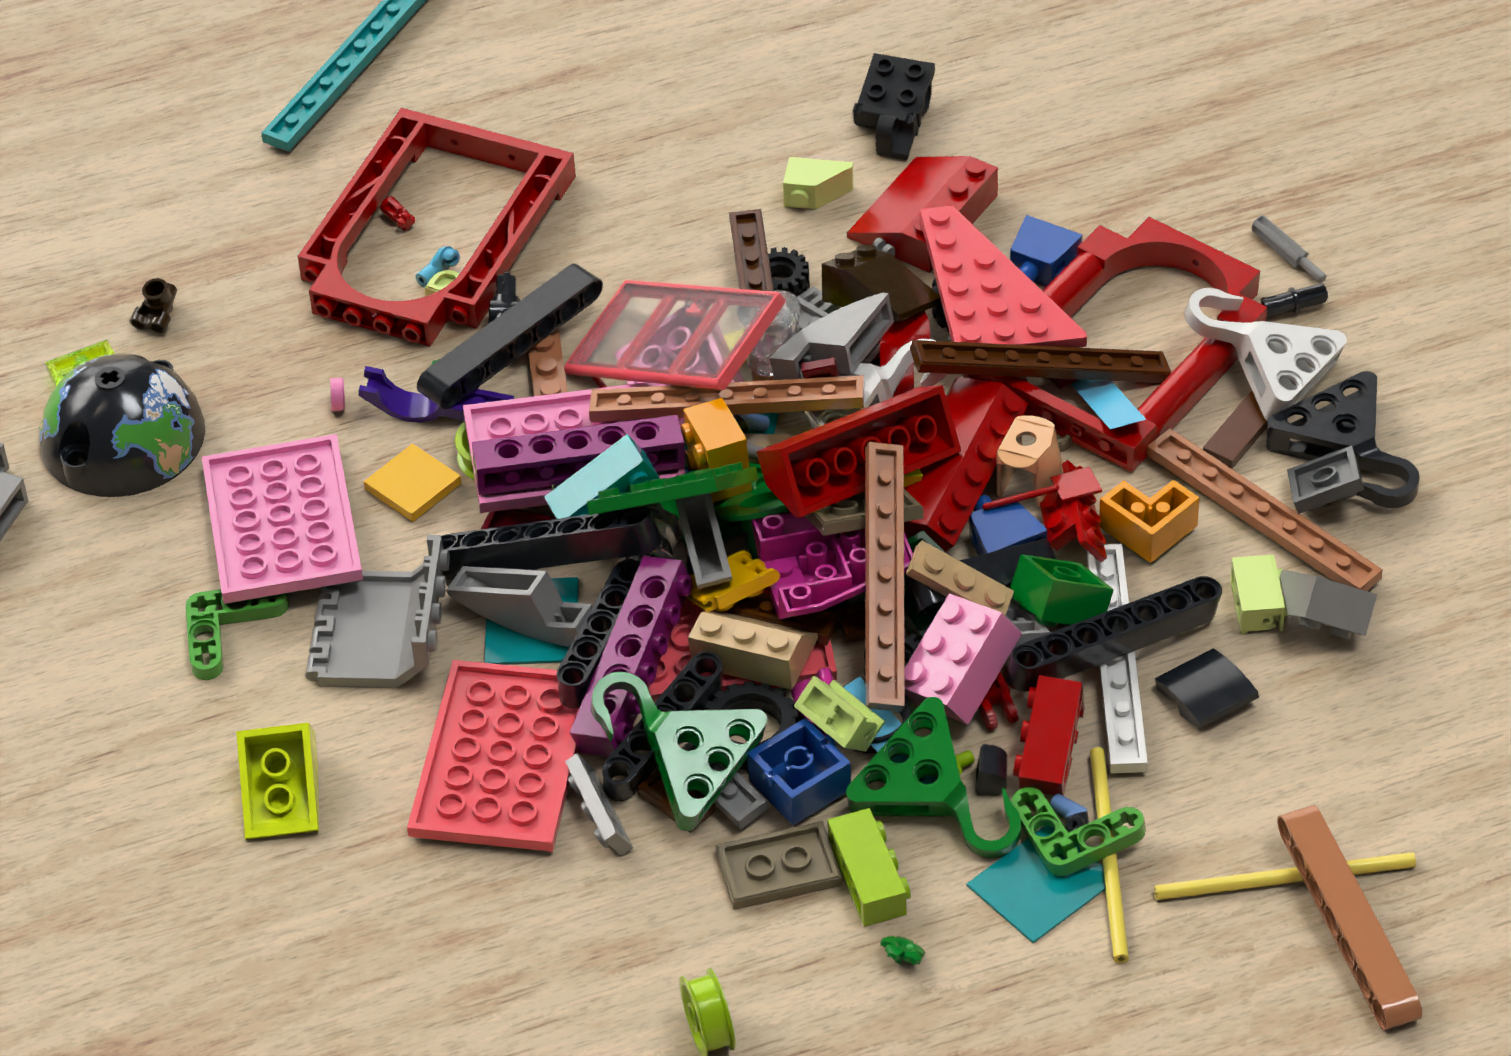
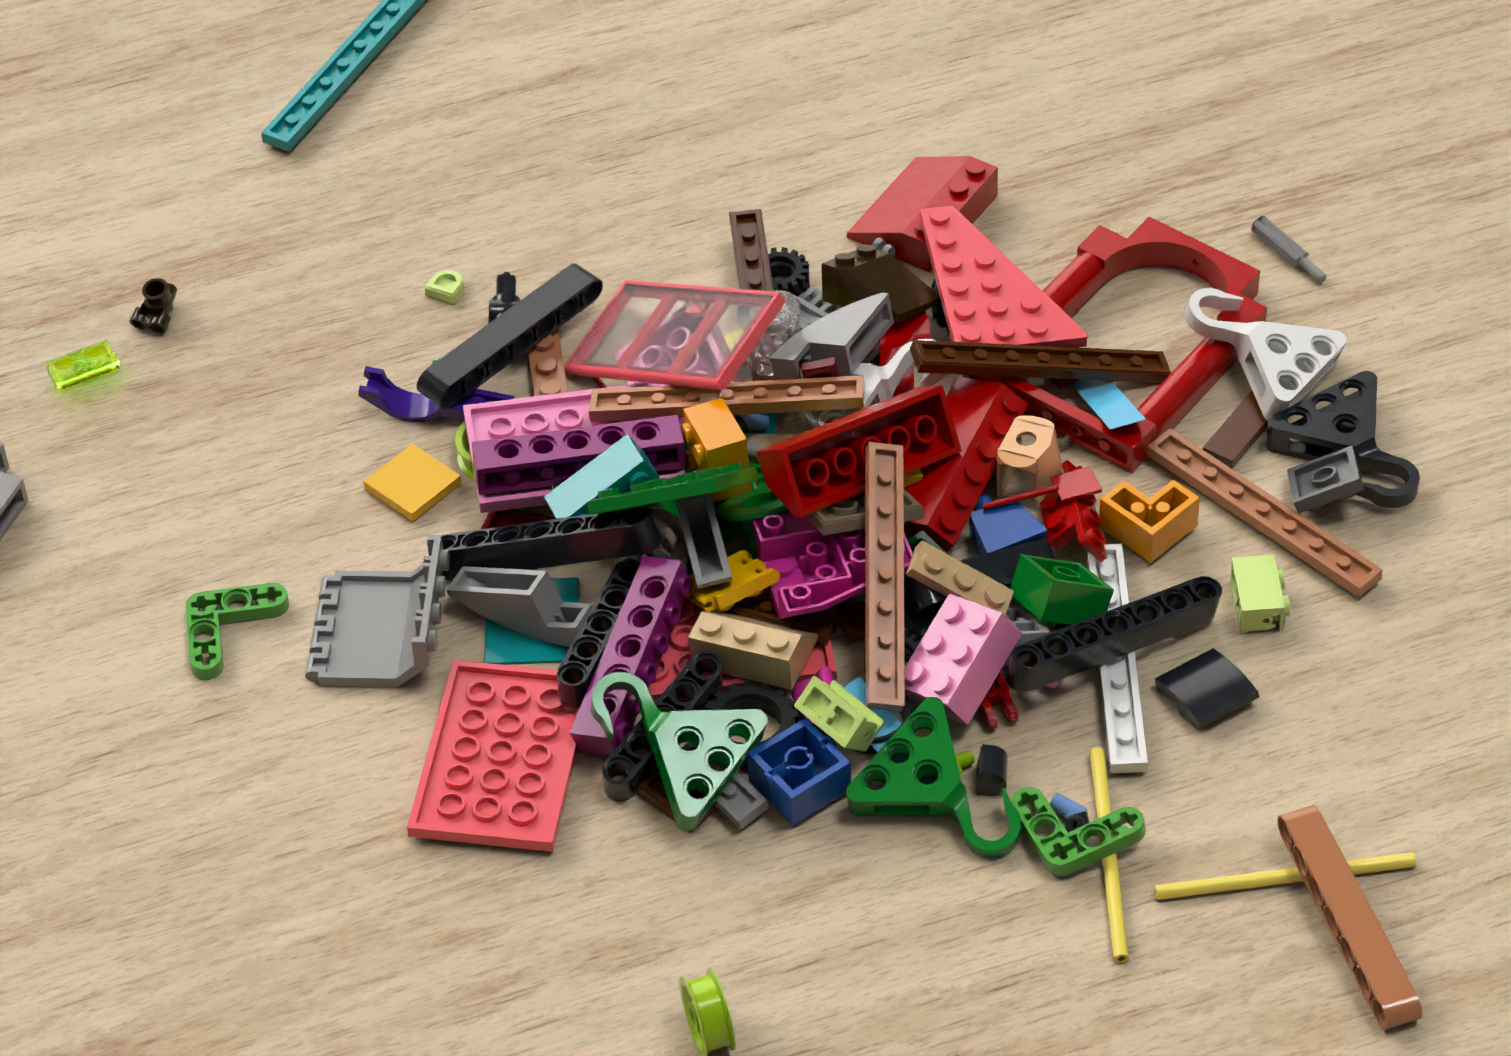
black piece [39,354,205,497] -> none
bright pink plate [202,434,363,604] -> none
neon yellow slope [236,722,319,840] -> none
red door [297,108,576,347] -> none
bright pink tile [330,378,345,412] -> none
red piece [380,196,415,231] -> none
medium azure arm [415,246,460,287] -> none
light grey plate [565,753,633,856] -> none
dark tan tile [715,821,842,910] -> none
yellowish green slope [783,157,854,209] -> none
lime brick [827,808,911,927] -> none
black plate [853,53,935,160] -> none
green plant [880,936,926,966] -> none
teal piece [966,826,1106,944] -> none
torso [1010,215,1083,286] -> none
red wedge [1013,675,1085,796] -> none
black axle [1260,283,1328,319] -> none
light grey slope [1280,570,1377,639] -> none

